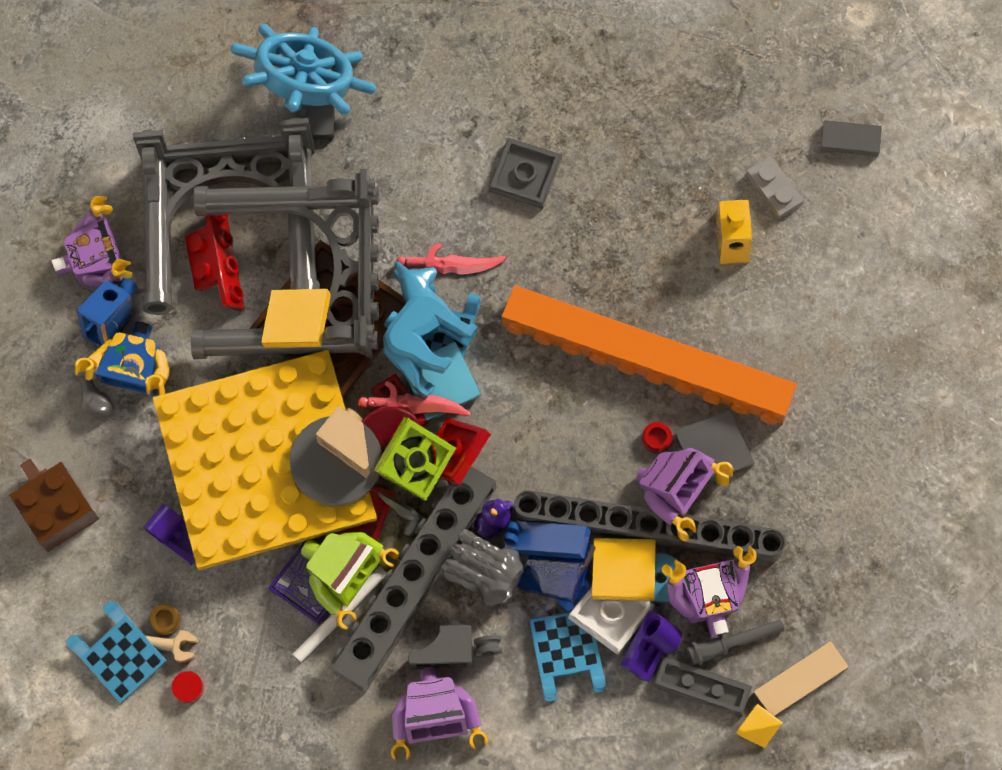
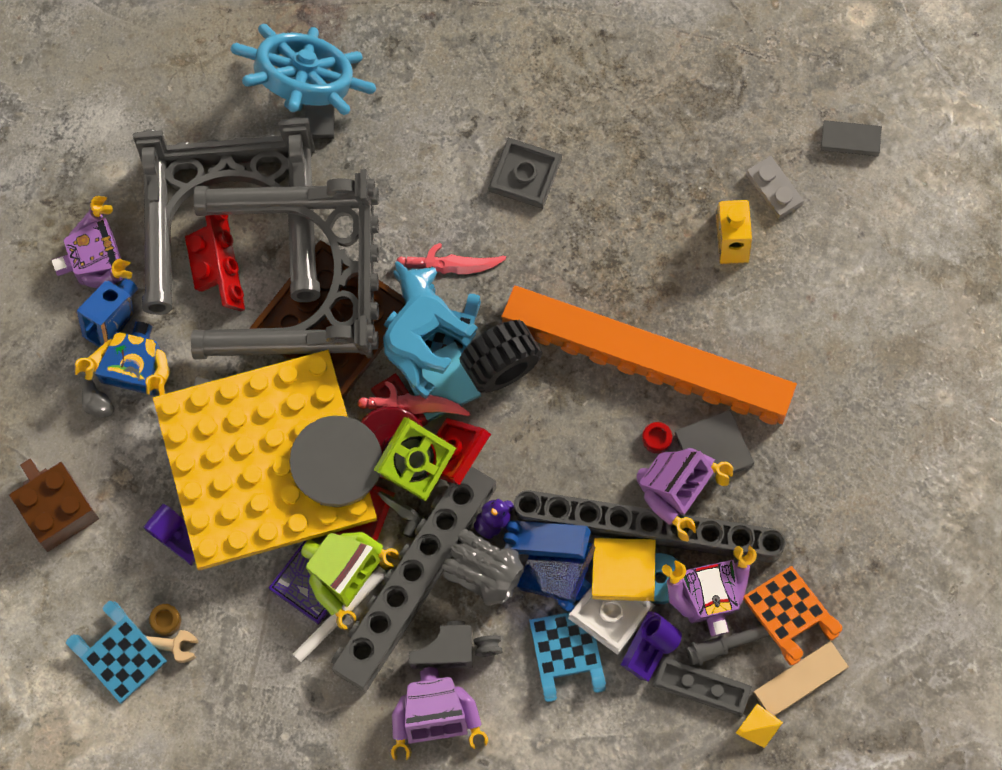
red tile [172,671,204,704] -> none
yellow tile [261,289,331,348] -> none
tan slope [316,405,370,478] -> none
none -> black tyre [459,320,543,393]
none -> orange flag [743,566,842,665]

